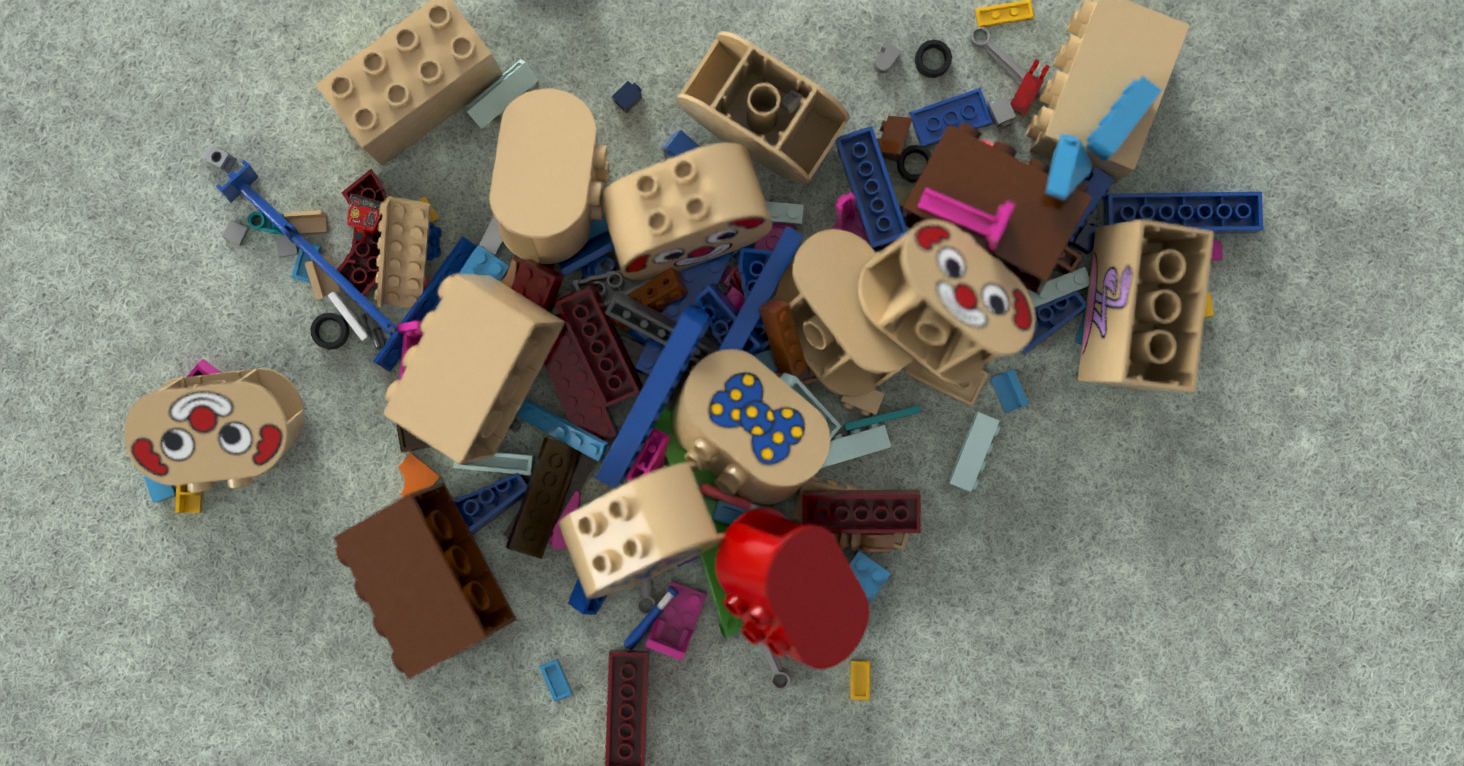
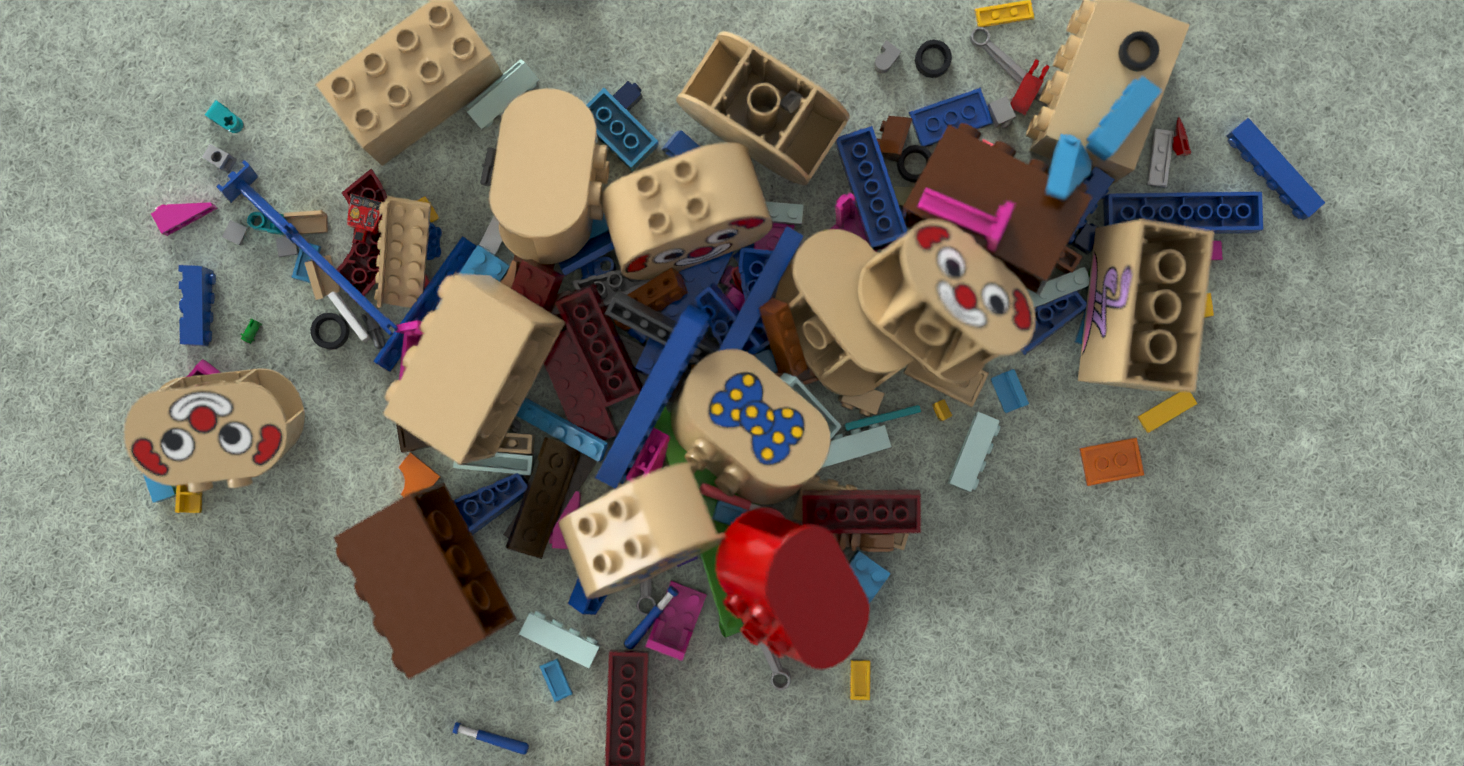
none -> dark pink slope [151,202,218,236]
none -> blue wedge [178,265,216,346]
none -> teal piece [204,100,243,133]
none -> green pin [240,319,262,344]
none -> blue piece [453,722,529,755]
none -> dark grey axle [480,147,497,186]
none -> tan brick [497,433,535,454]
none -> light aqua brick [519,611,601,668]
none -> dark azure brick [586,88,659,172]
none -> yellow slope [932,399,952,422]
none -> orange tile [1079,438,1144,486]
none -> black tyre [1118,31,1160,72]
none -> yellow tile [1137,392,1197,433]
none -> white tile [1147,129,1174,188]
none -> red plate [1172,117,1191,156]
none -> blue brick [1227,118,1325,221]

